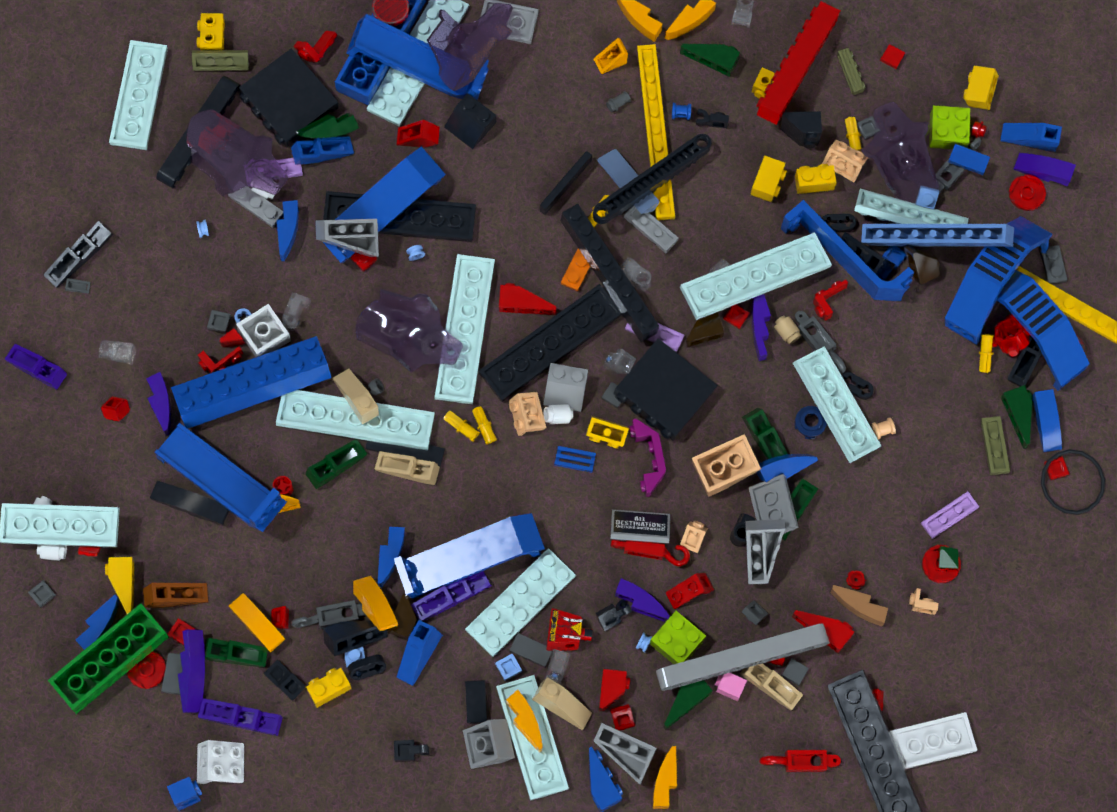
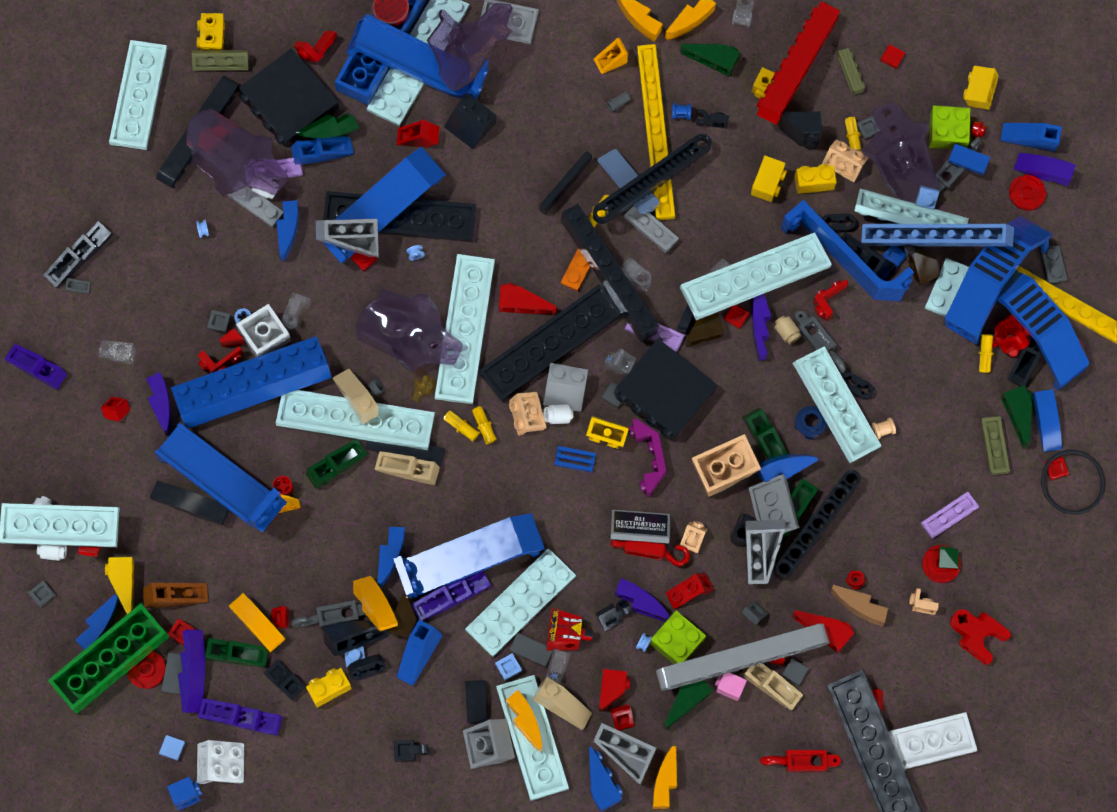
none -> light blue tile [159,735,185,761]
none -> clear yellow piece [411,375,435,402]
none -> black beam [677,304,694,334]
none -> black beam [774,470,861,580]
none -> light aqua plate [925,258,969,317]
none -> red piece [950,609,1011,665]

